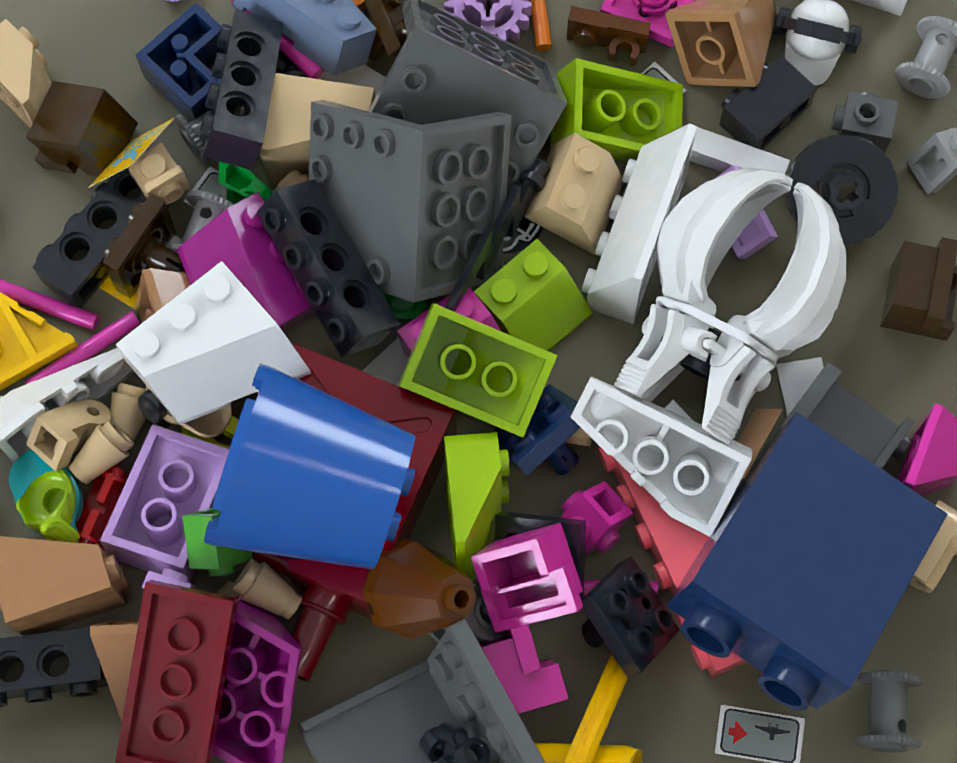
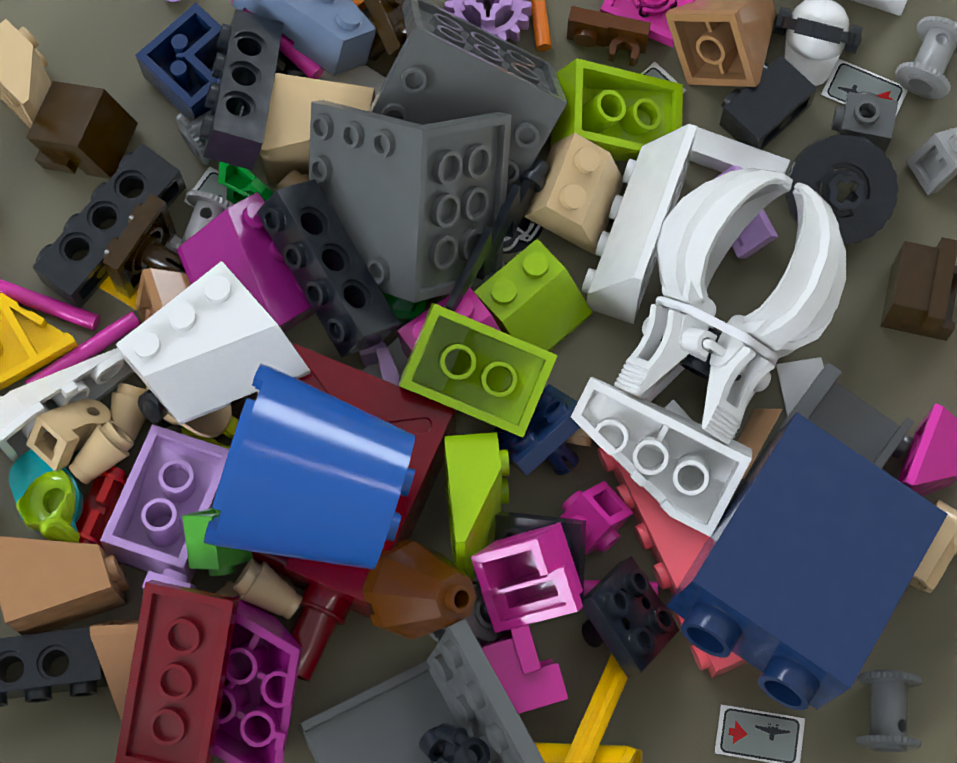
yellow sticker [88,118,174,188] -> none
tan bracket [128,142,190,205] -> none
none -> lavender slope [359,341,403,388]
none -> sticker [821,58,908,118]

